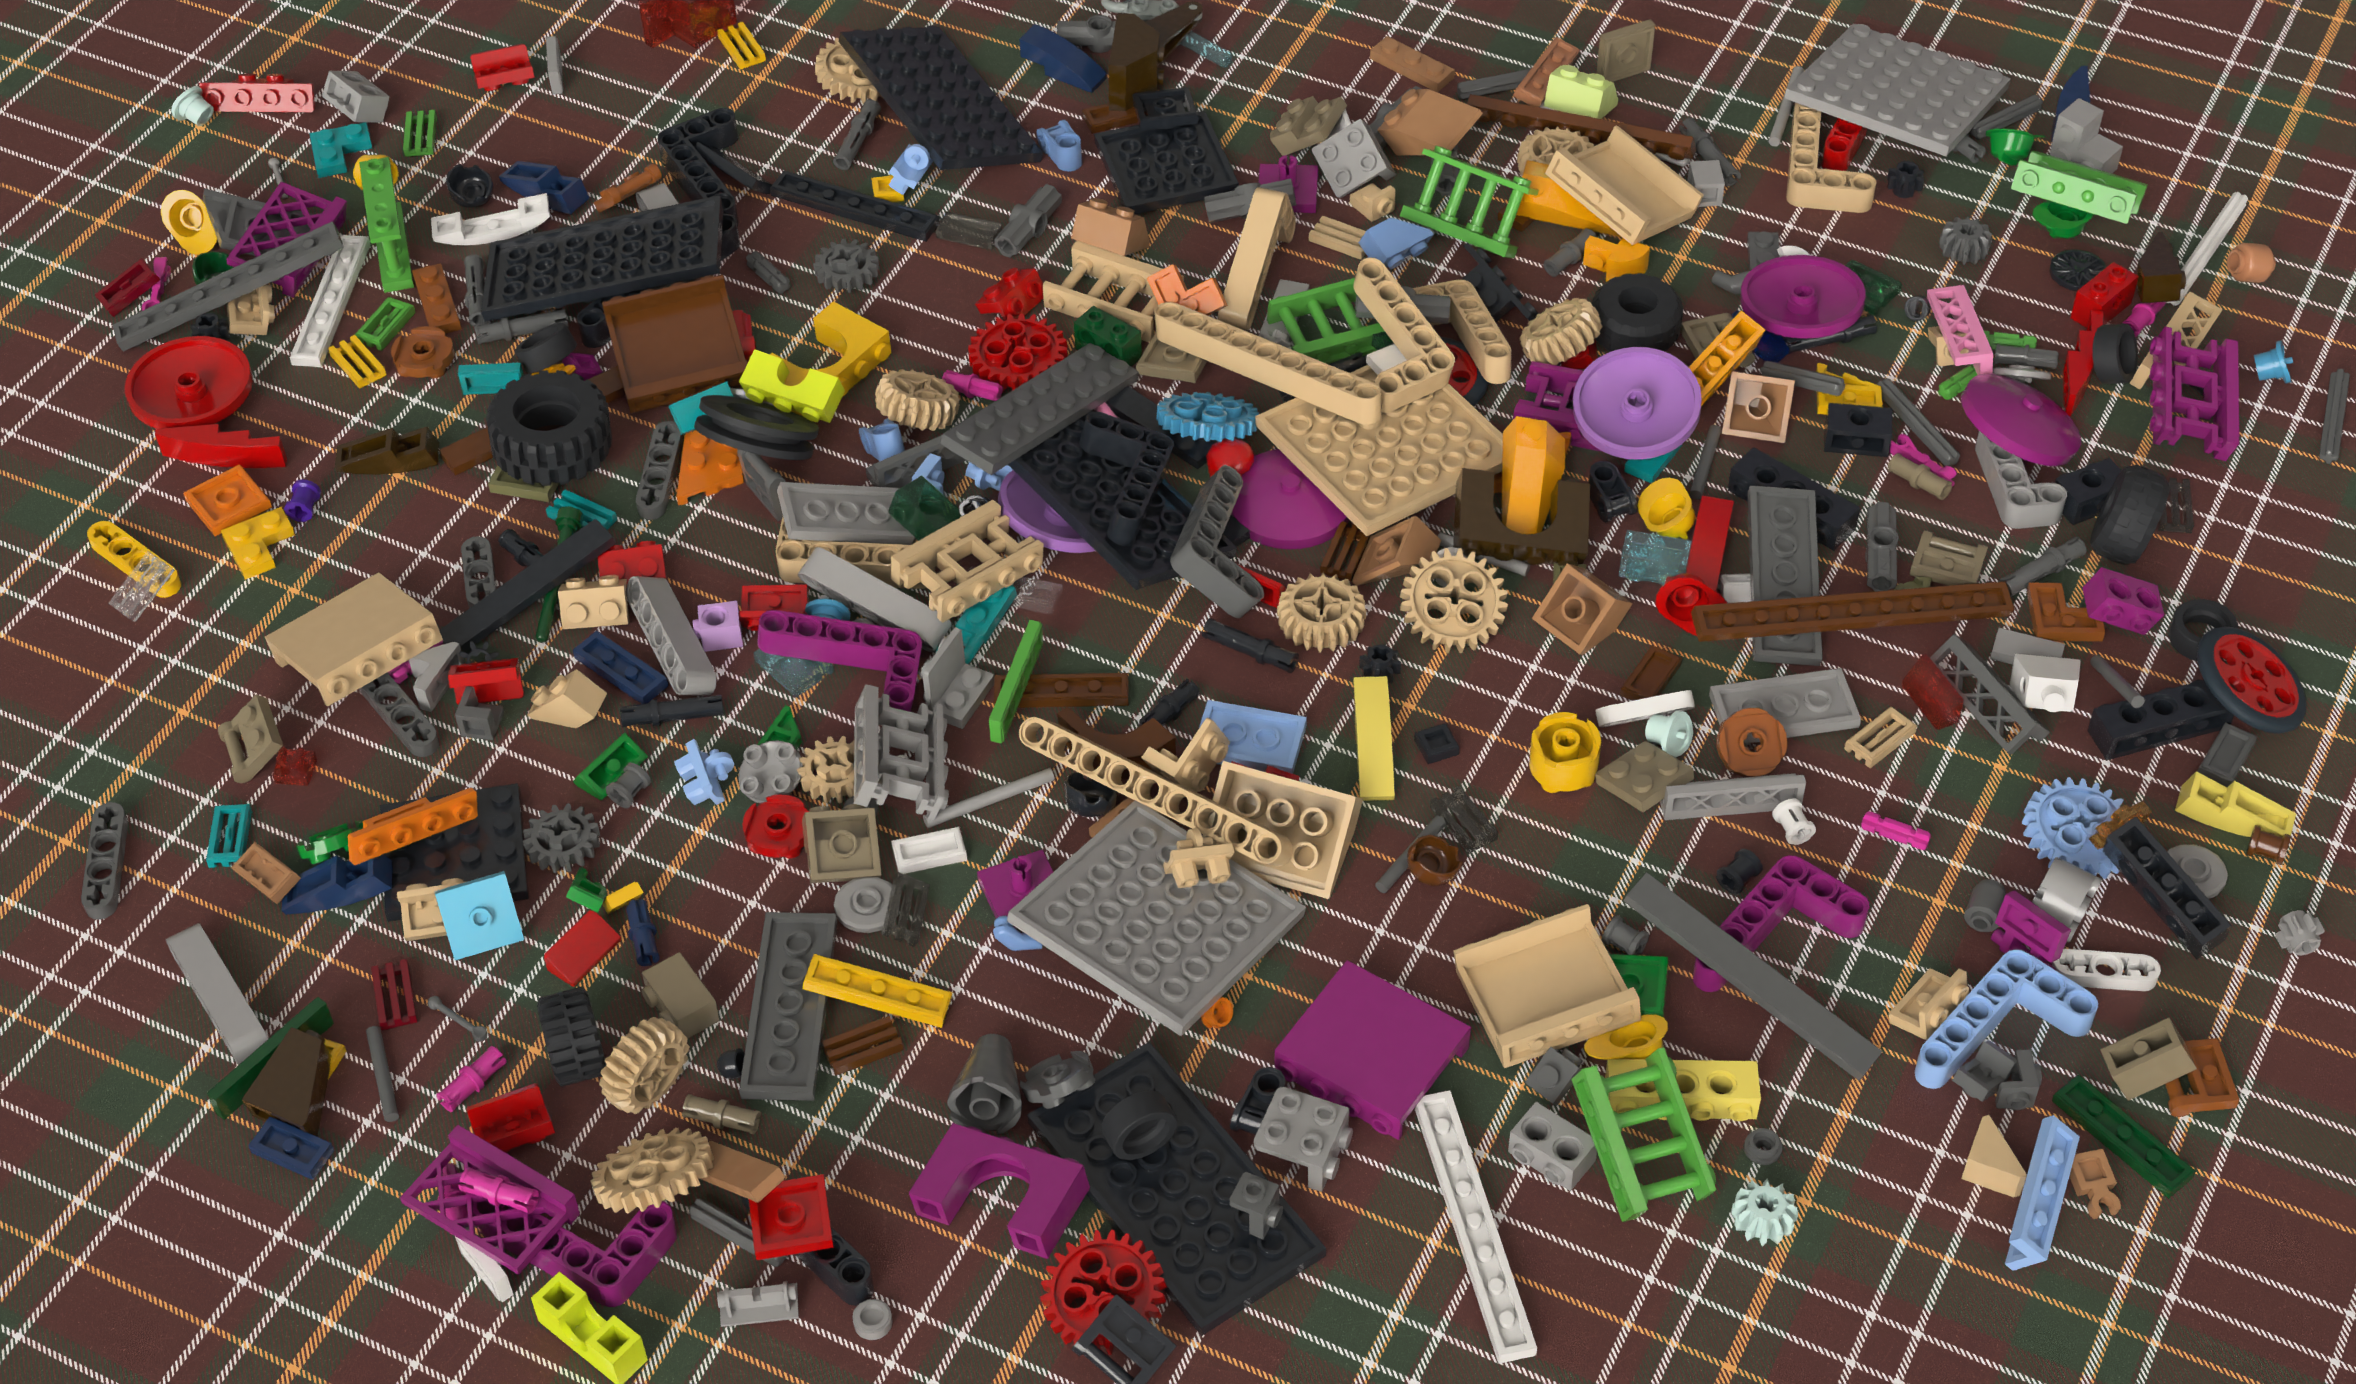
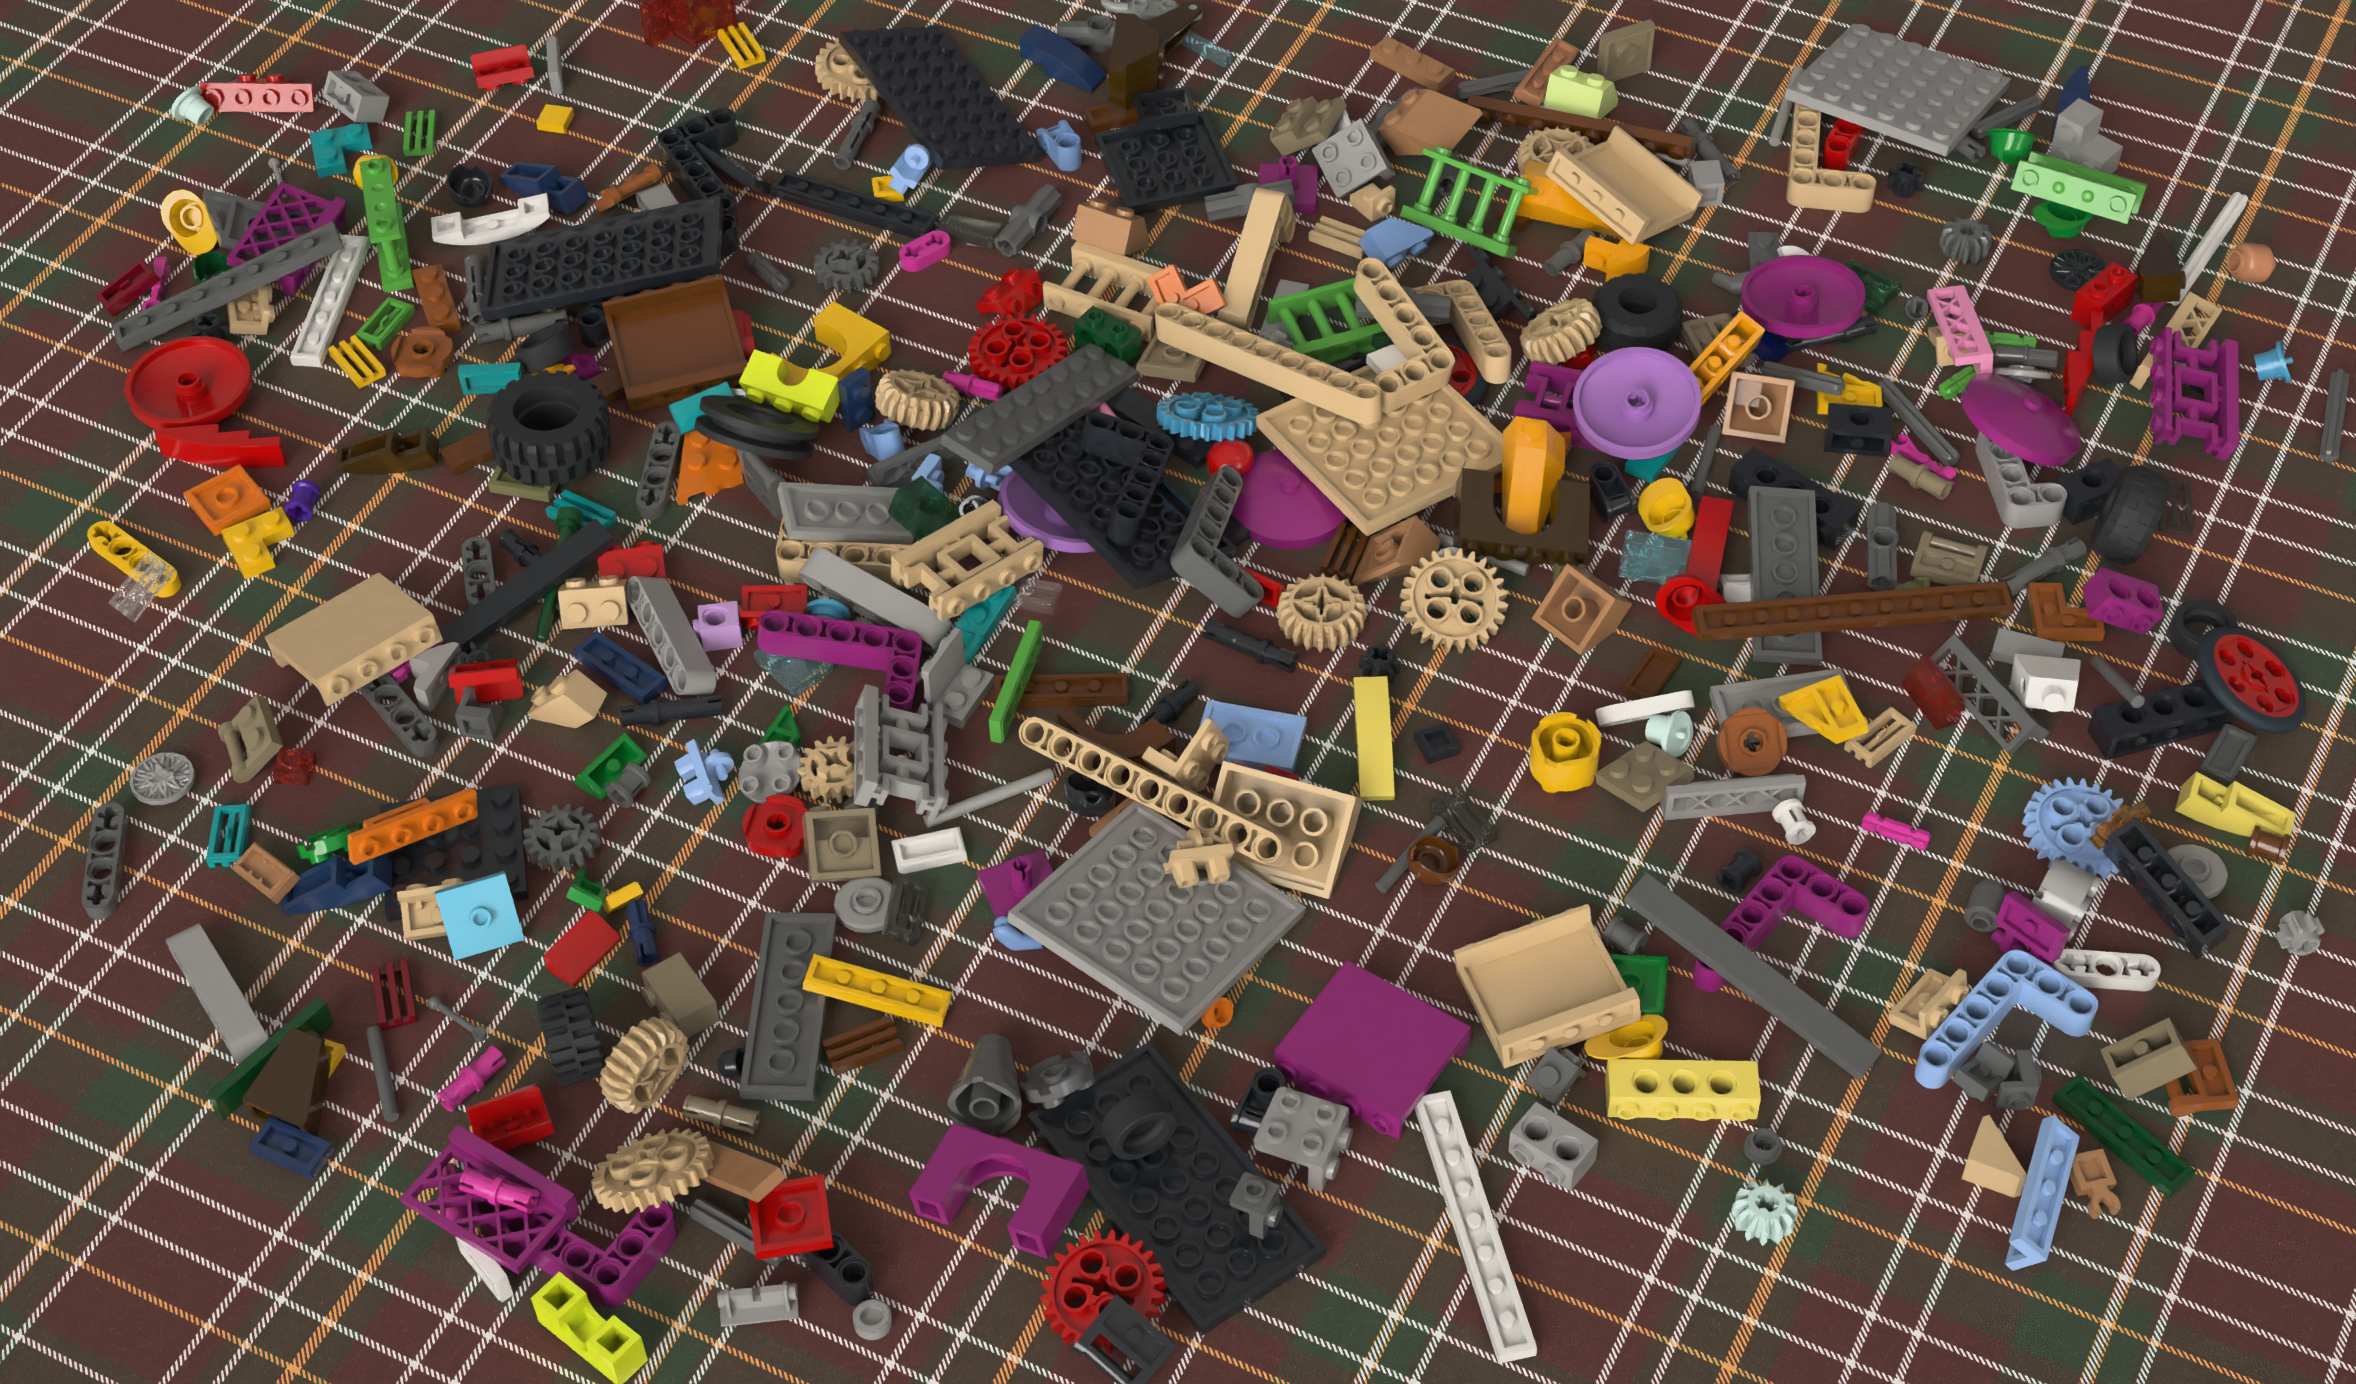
bright green fence [1571,1047,1716,1223] -> none
none -> light grey wheel [129,752,196,805]
none -> yellow tile [536,104,574,134]
none -> dark blue plate [838,366,875,433]
none -> dark pink beam [899,230,951,272]
none -> yellow wing [1778,675,1868,744]

